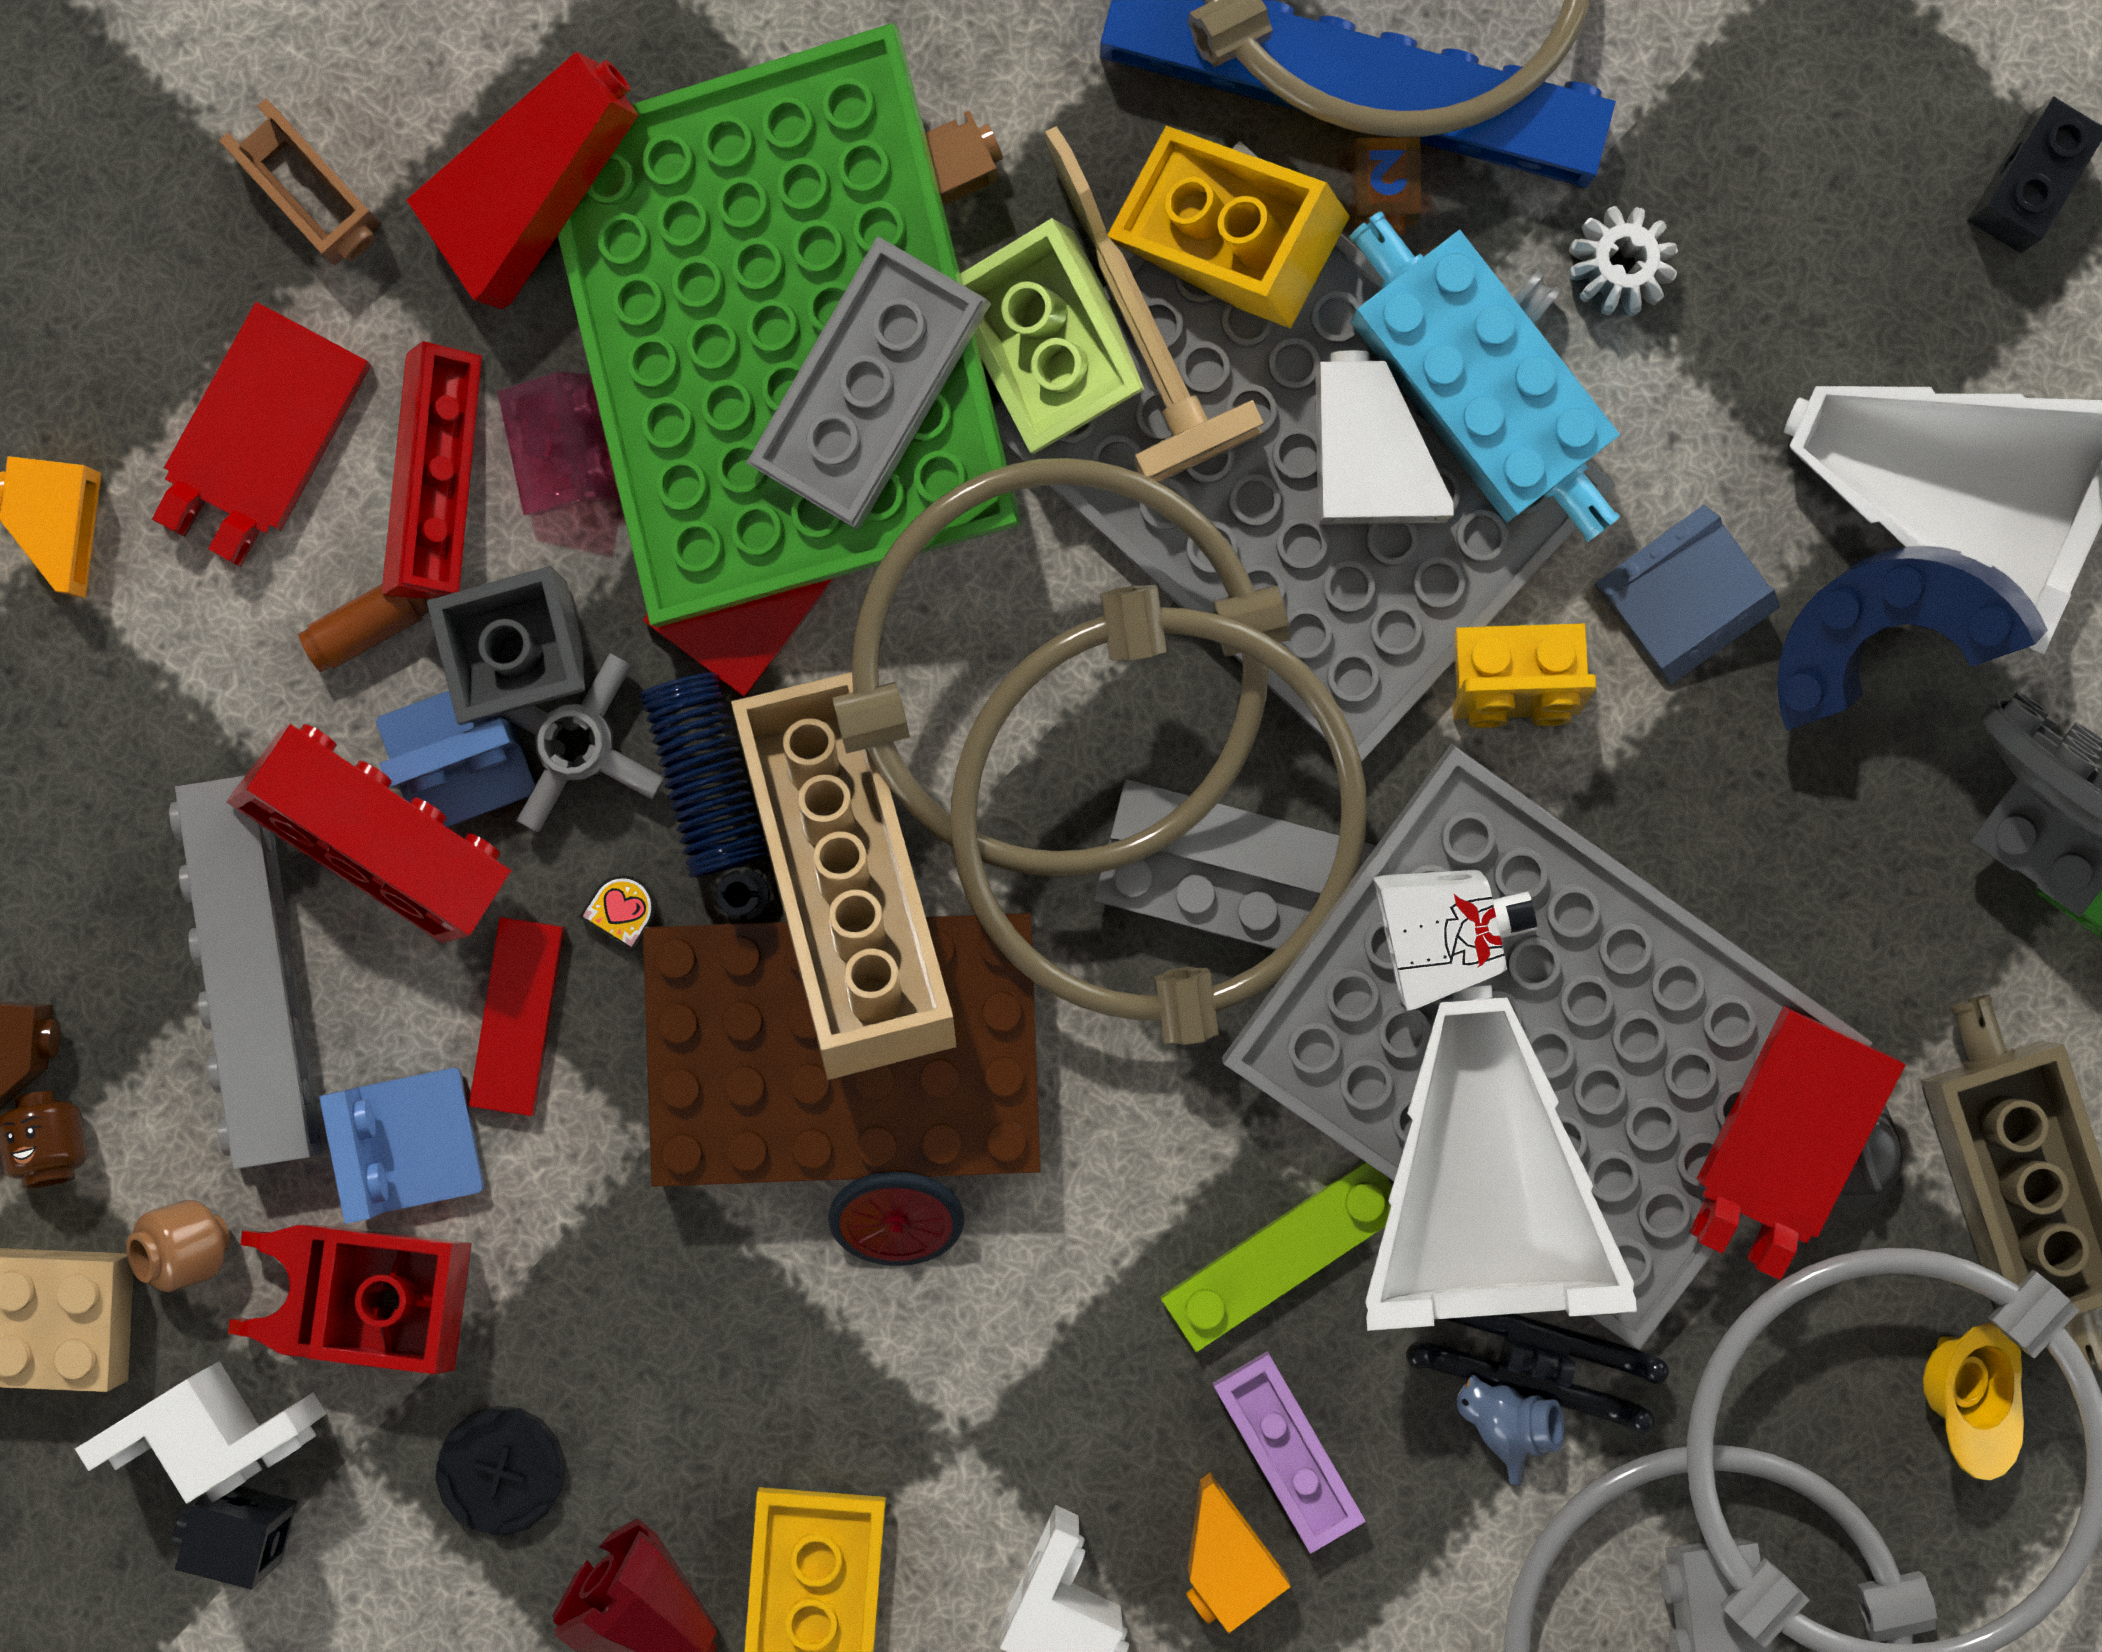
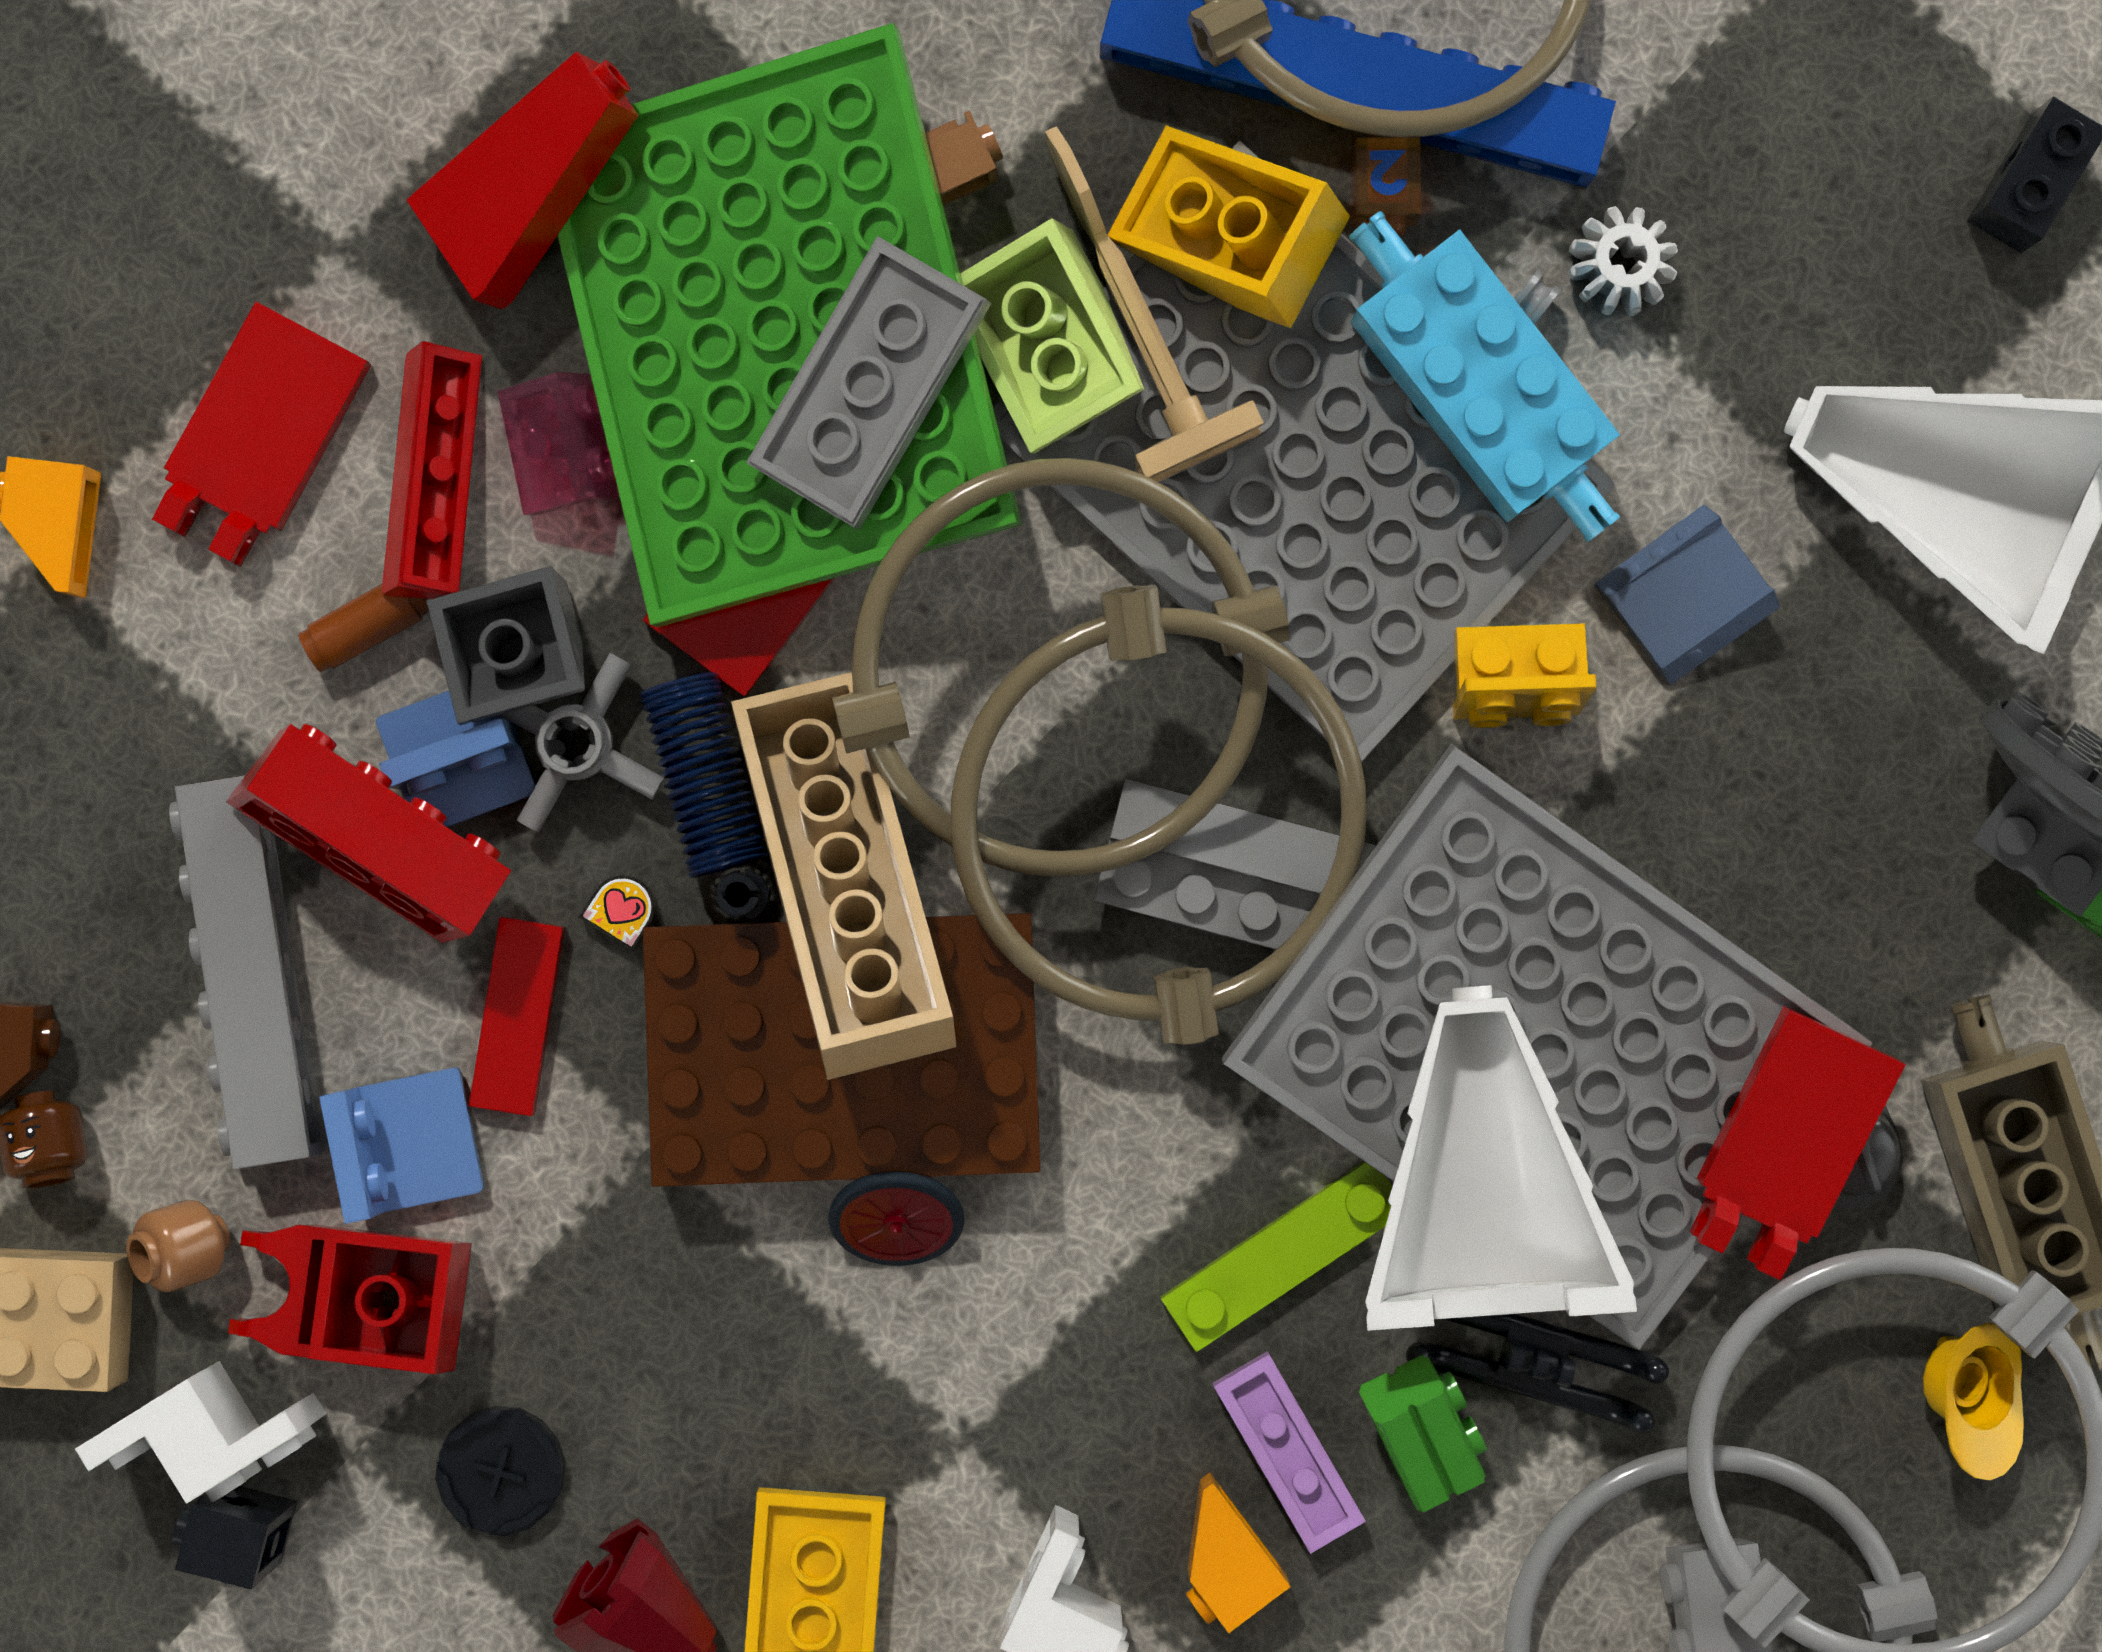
medium nougat window [218,98,381,265] -> none
white slope [1315,350,1454,525] -> none
white torso [1373,870,1537,1011] -> none
sand blue animal [1456,1375,1564,1485] -> none
dark blue brick [1777,546,2048,731] -> none
none -> bright green brick [1359,1355,1488,1513]

